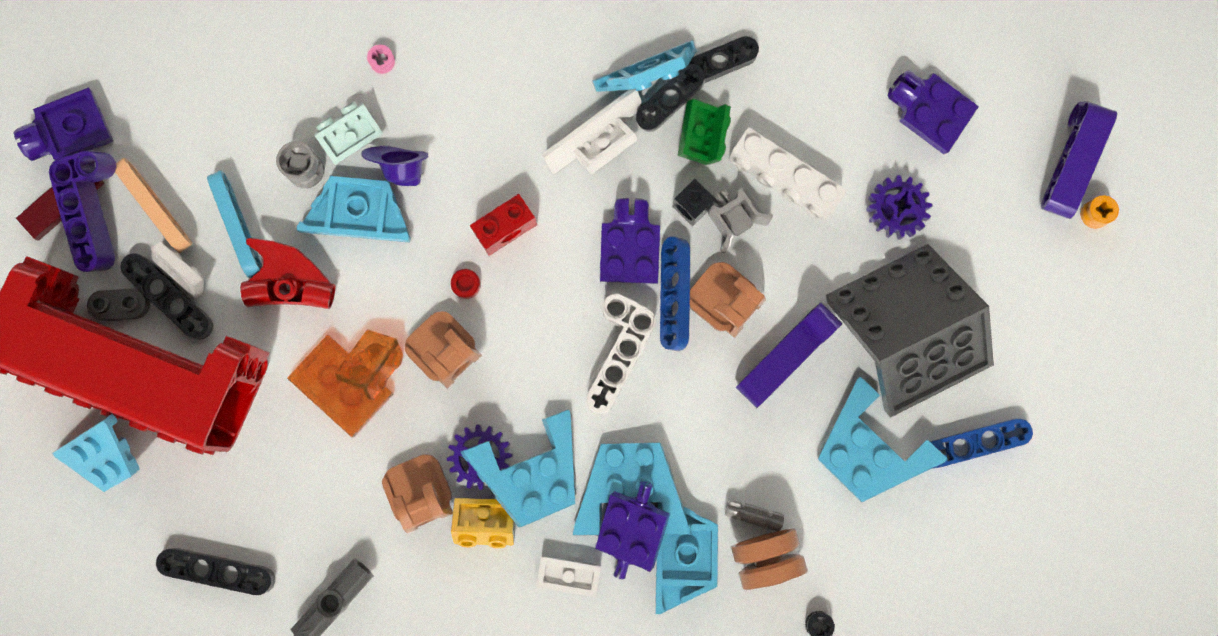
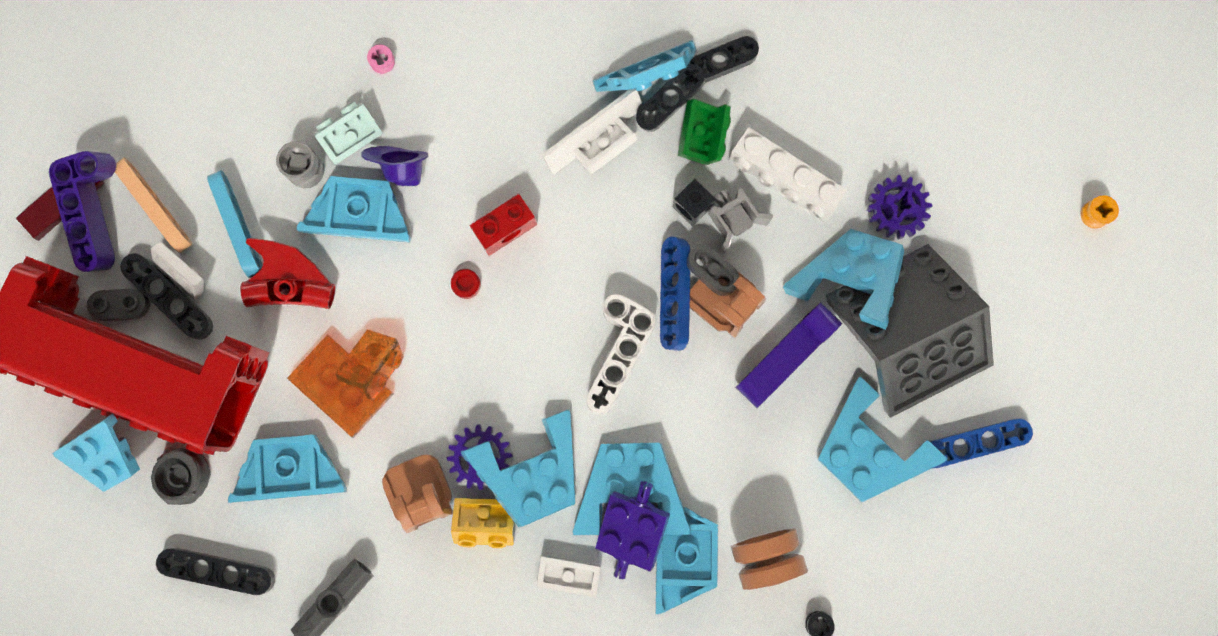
dark purple plate [13,87,114,161] -> none
nougat piece [405,311,482,389] -> none
dark purple plate [600,198,660,284] -> none
light grey axle [725,499,784,531] -> none
dark purple plate [887,70,979,154] -> none
dark purple beam [1041,101,1117,219] -> none
none -> dark grey hat [151,447,211,505]
none -> medium azure wing [228,435,347,503]
none -> dark grey plate [687,244,740,296]
none -> medium azure wing [783,229,904,330]

